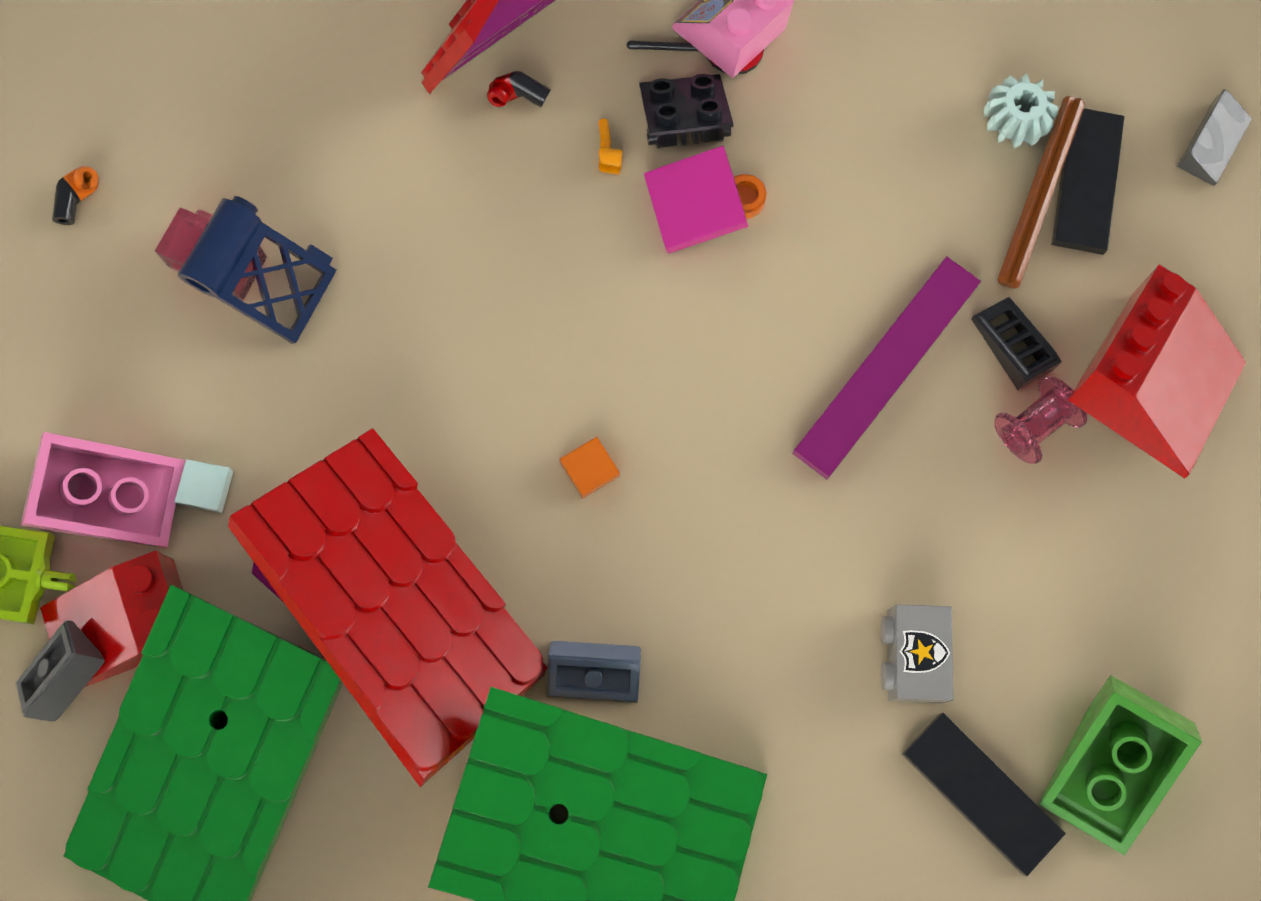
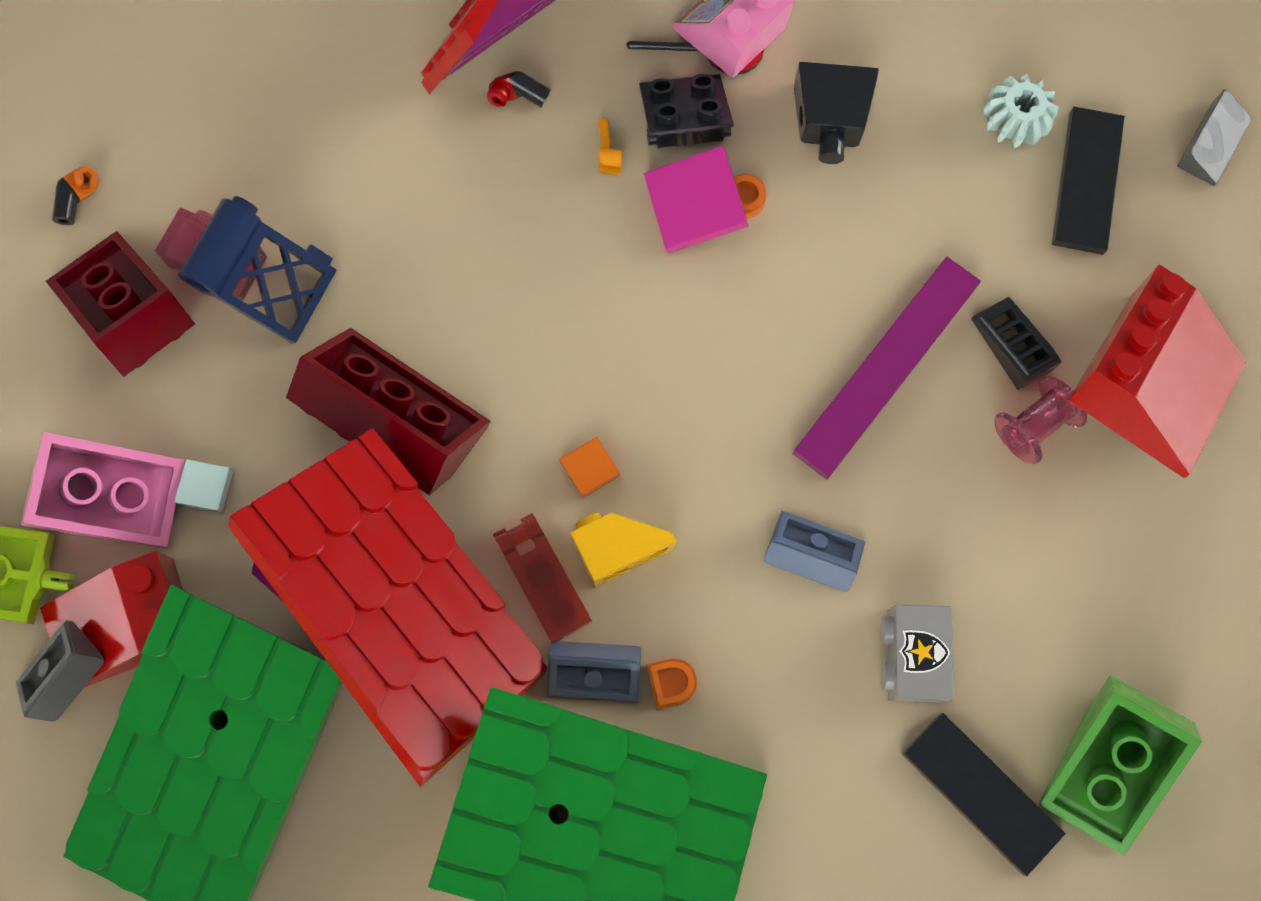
dark orange axle [997,96,1085,289] -> none
none -> dark red slope [46,231,195,377]
none -> dark red slope [286,328,491,495]
none -> clear red plate [493,513,592,645]
none -> yellow slope [570,512,677,588]
none -> orange tile [646,658,697,710]
none -> sand blue slope [764,511,865,592]
none -> black torso [794,62,879,164]

